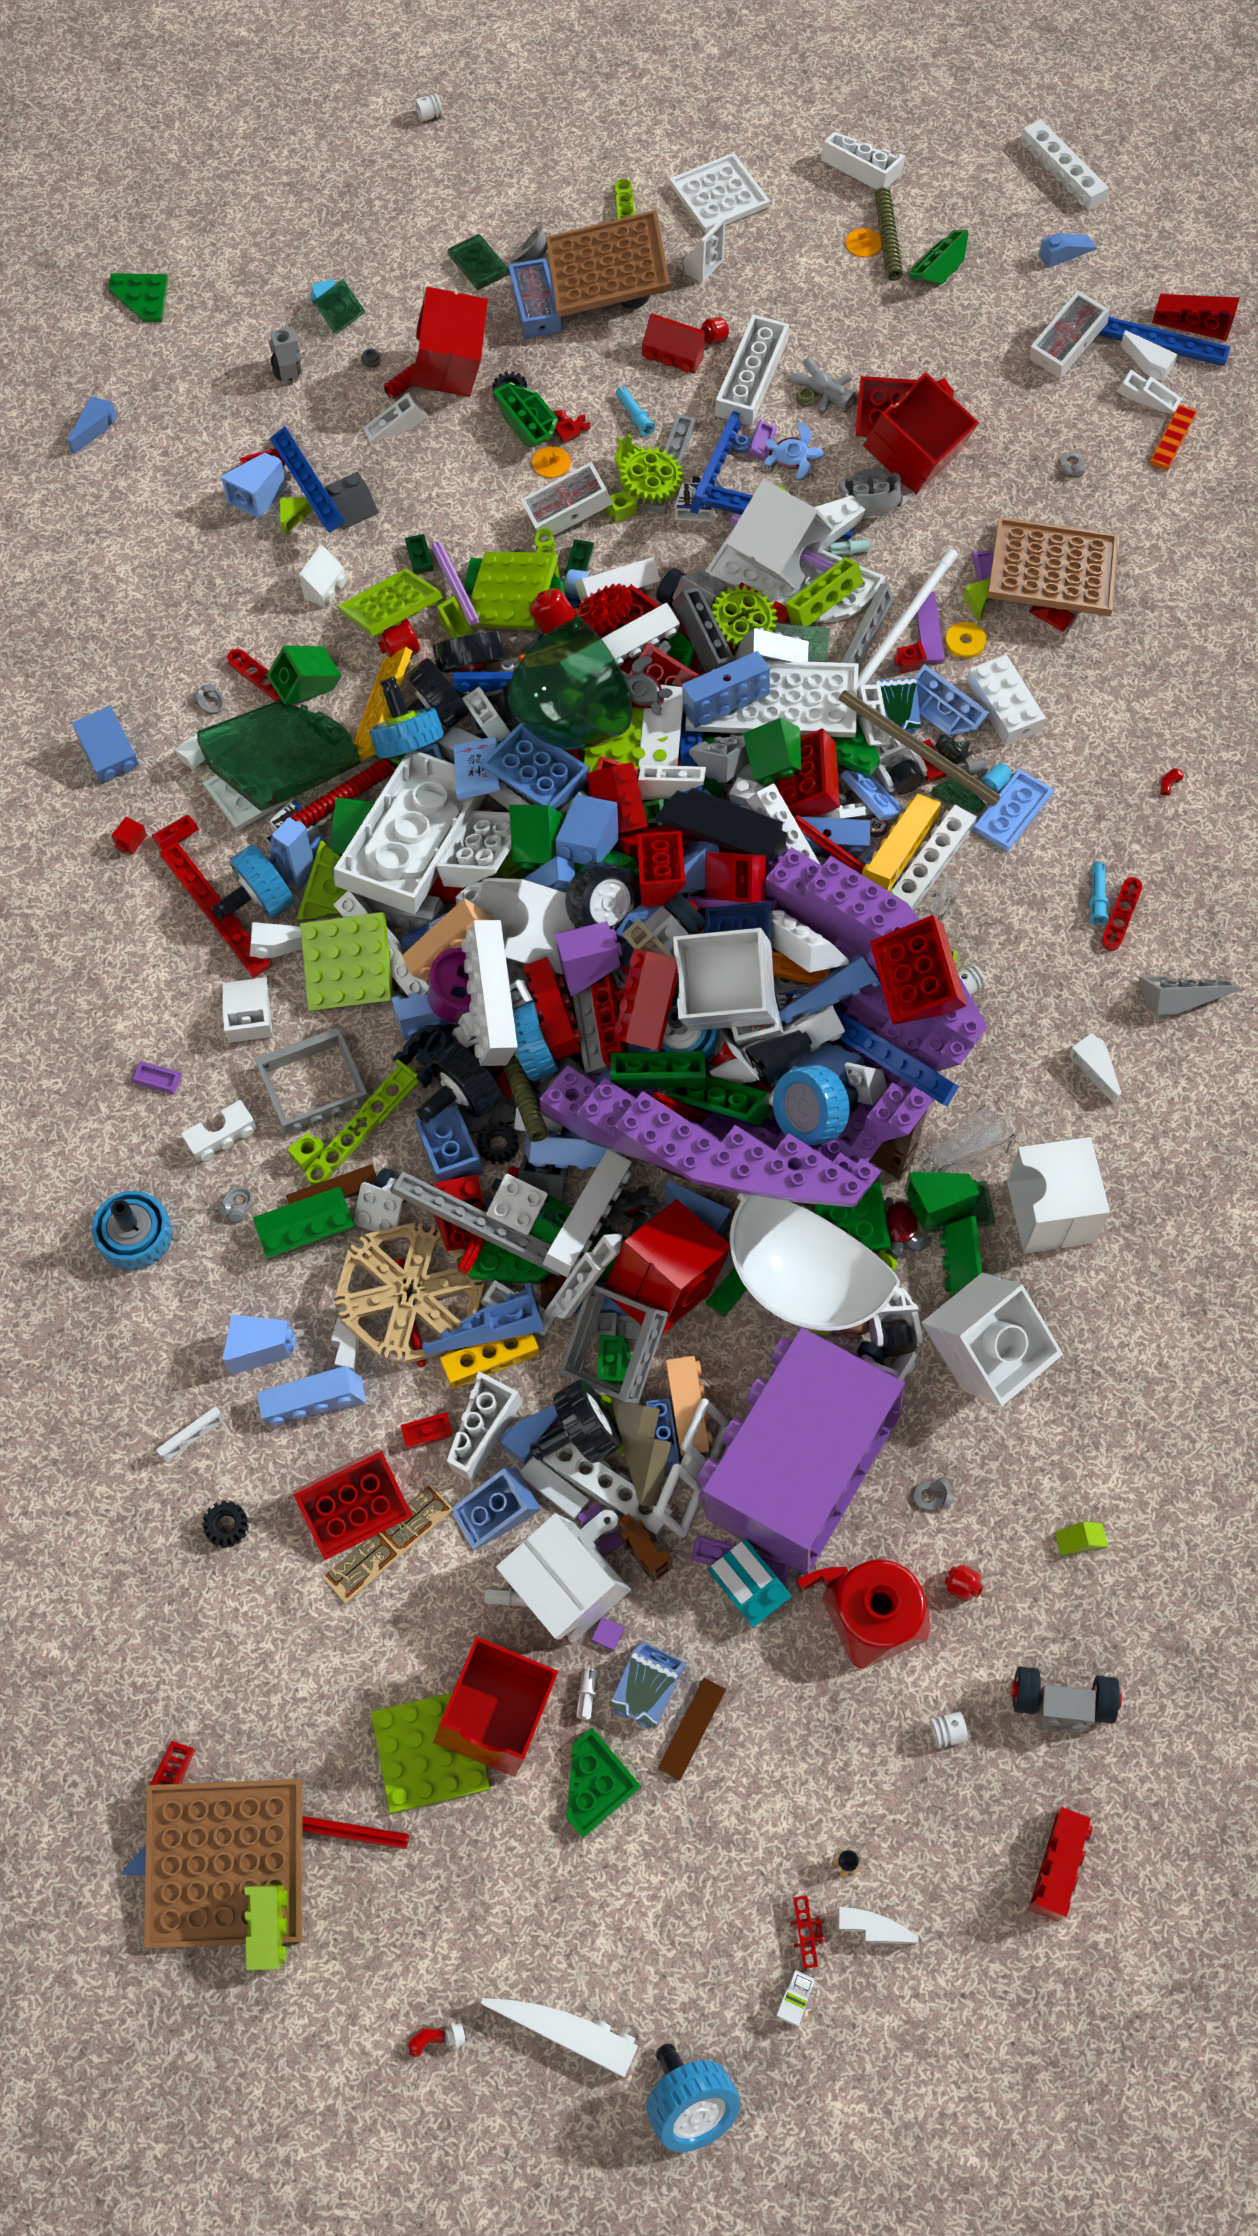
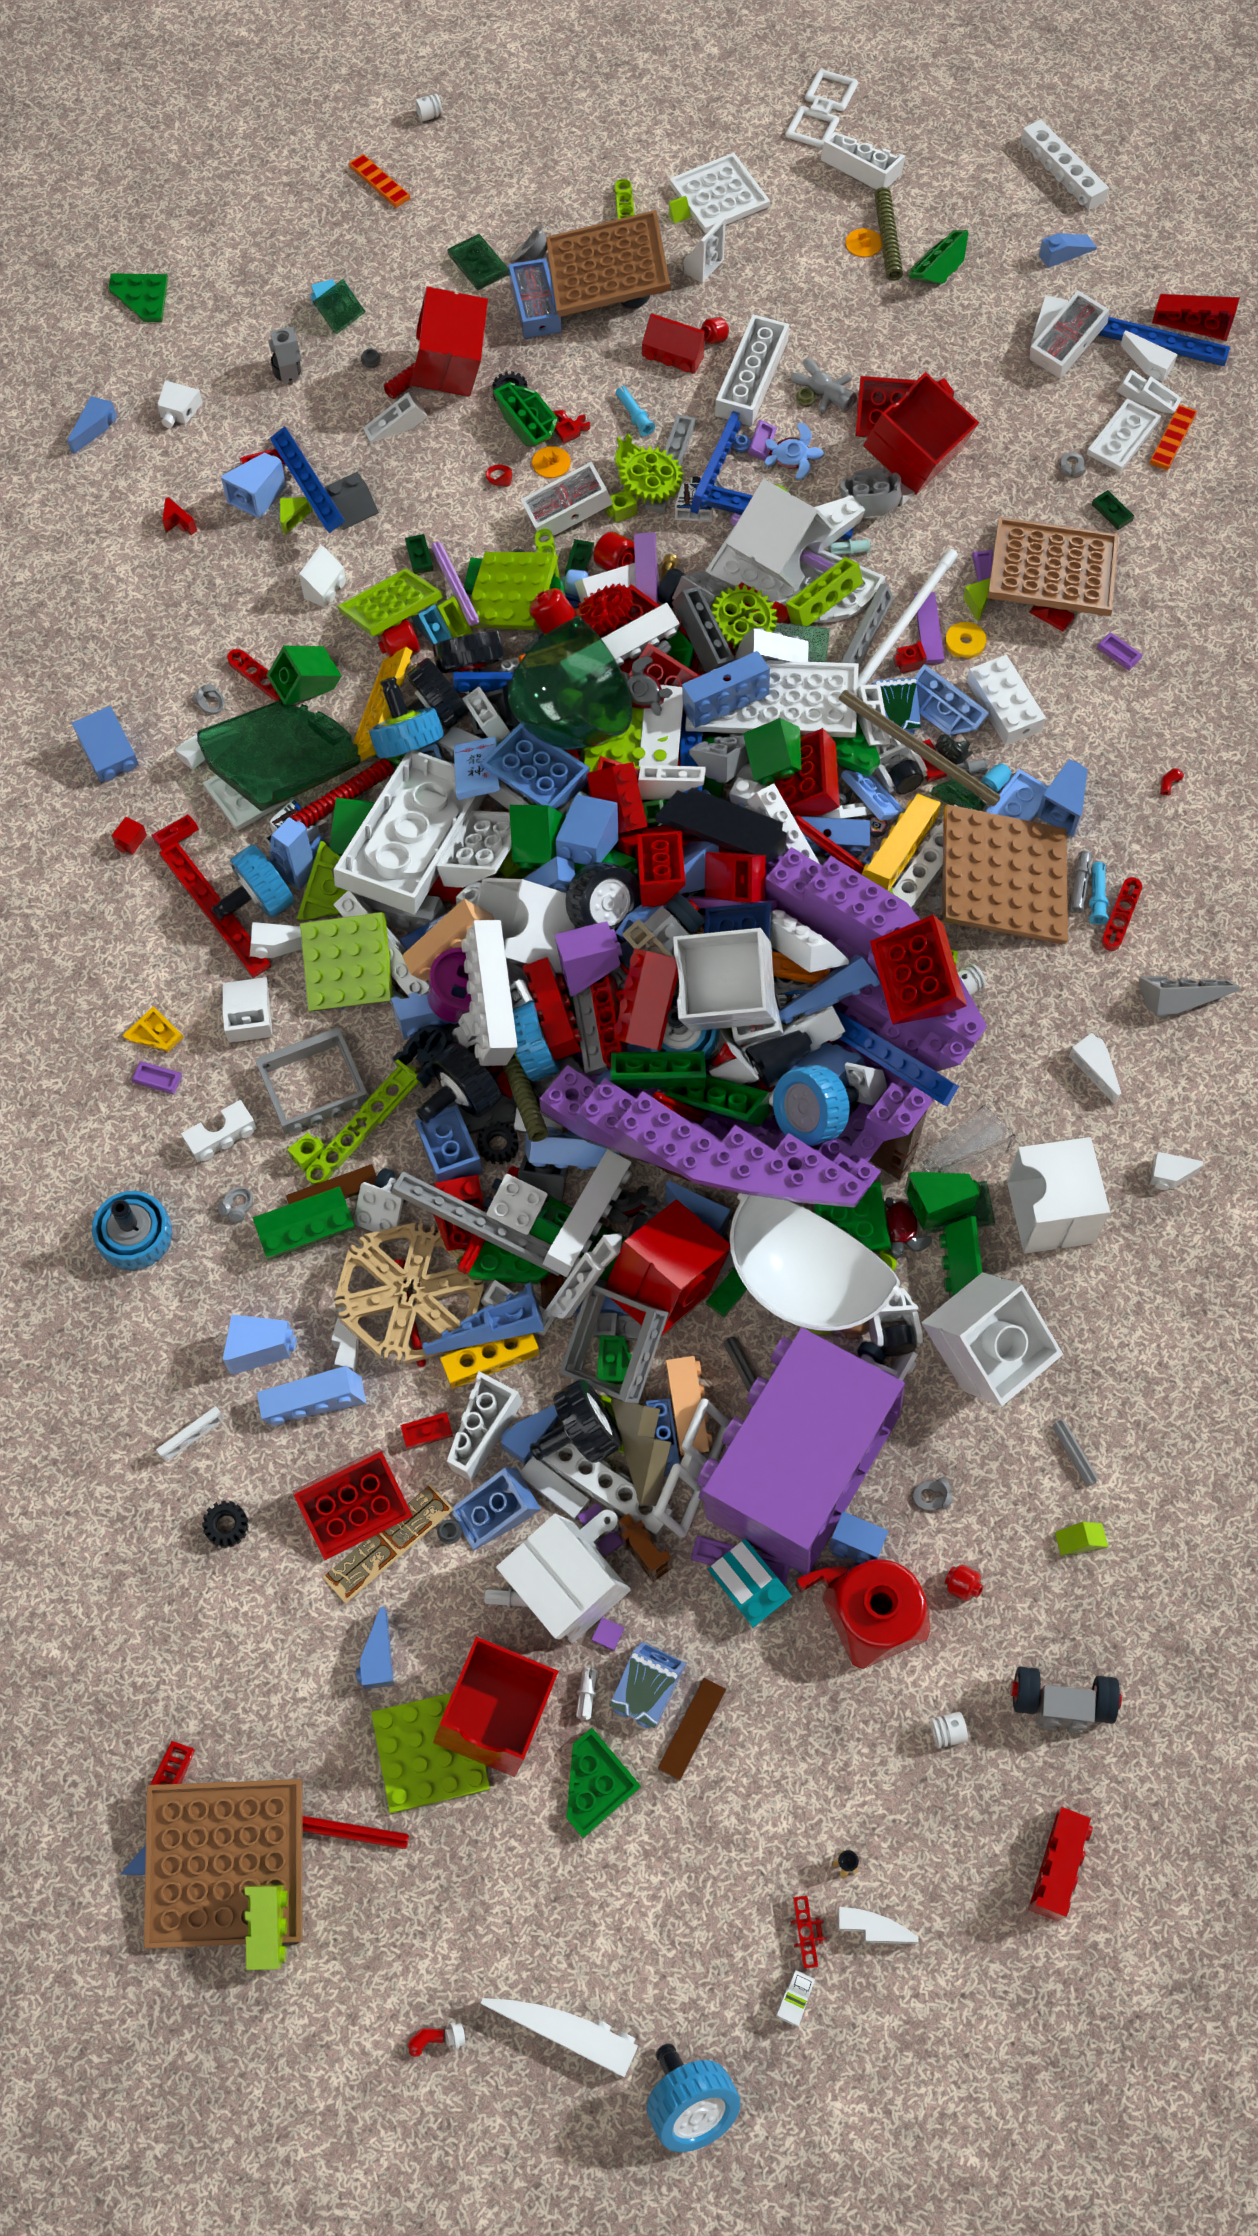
none -> yellow wing [122,1006,184,1052]
none -> white torso [158,381,203,428]
none -> red slope [163,497,197,535]
none -> tile [349,154,410,208]
none -> medium blue slope [356,1607,394,1690]
none -> medium azure slope [411,605,453,646]
none -> dark grey plate [437,1520,462,1544]
none -> red piece [486,464,513,487]
none -> red head [593,531,635,571]
none -> medium lavender tile [634,532,658,603]
none -> pearl gold piece [658,554,679,582]
none -> lime slope [669,196,691,223]
none -> dark grey axle [724,1337,757,1392]
none -> white bar [785,69,858,149]
none -> medium blue brick [828,1511,889,1566]
none -> medium nougat plate [942,804,1068,944]
none -> white slope [1031,295,1068,345]
none -> medium blue slope [1036,759,1088,837]
none -> light grey axle [1052,1420,1098,1486]
none -> light grey pin [1069,850,1092,913]
none -> white plate [1086,398,1161,472]
none -> dark green plate [1092,490,1134,530]
none -> medium lavender tile [1097,632,1143,671]
none -> white slope [1150,1152,1203,1190]

